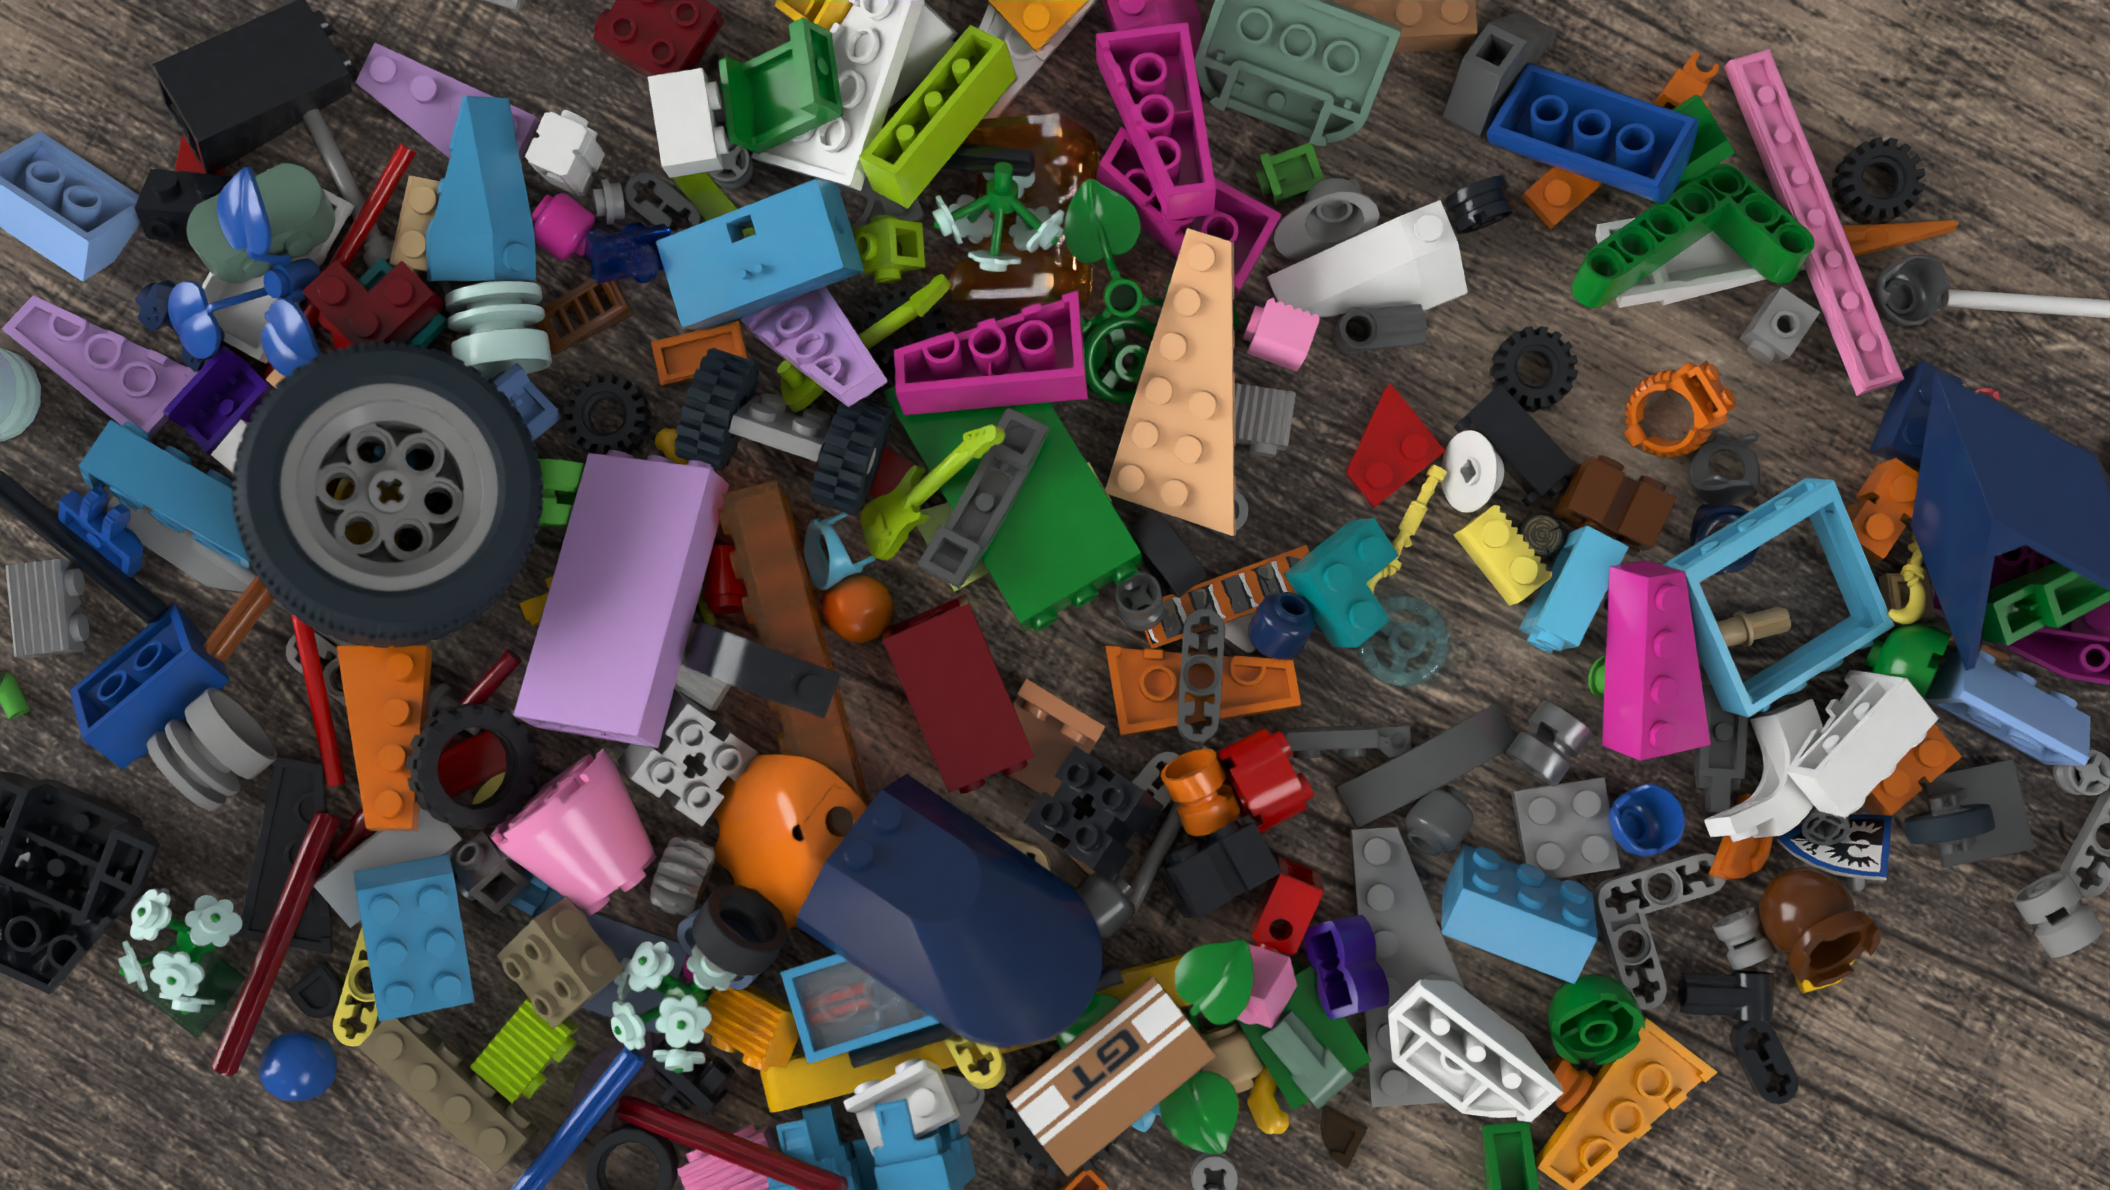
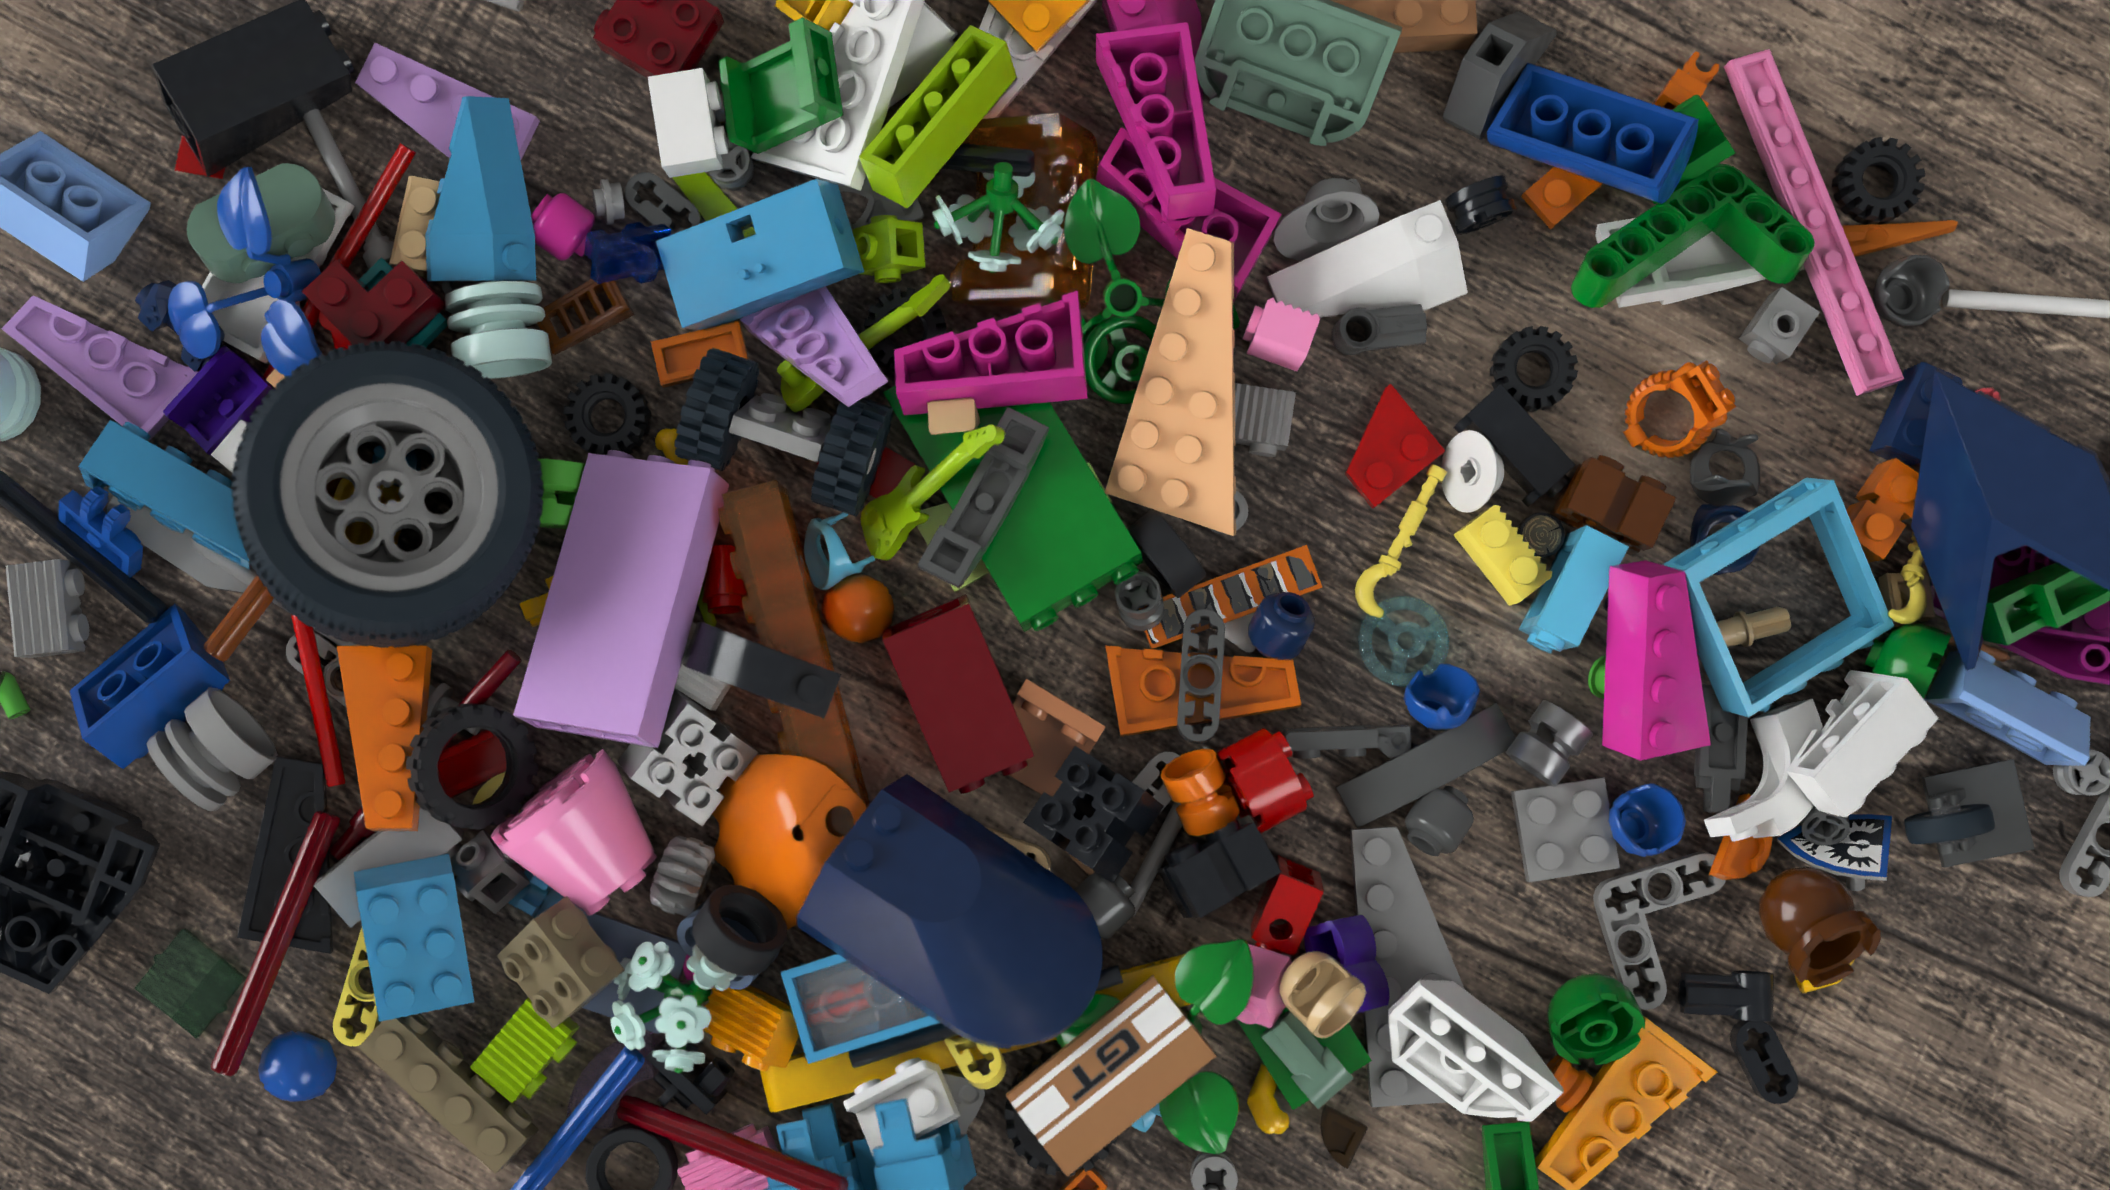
light aqua plant [118,887,242,1015] -> none
black bracket [135,169,234,243] -> none
black tile [286,961,344,1018] -> none
medium blue bracket [491,363,562,442] -> none
white brick [525,110,605,198] -> none
tan head [1202,1022,1264,1093] -> none
bright green bracket [1254,143,1324,206] -> none
teal brick [1284,518,1399,648] -> none
dark azure brick [1441,844,1598,984] -> none
light grey wheel [1712,908,1776,970] -> none
orange piece [1864,724,1962,816] -> none
light grey wheel [2012,871,2104,958] -> none
none -> tan slope [928,397,980,435]
none -> tan helmet [1279,951,1366,1038]
none -> blue hair [1404,664,1480,730]

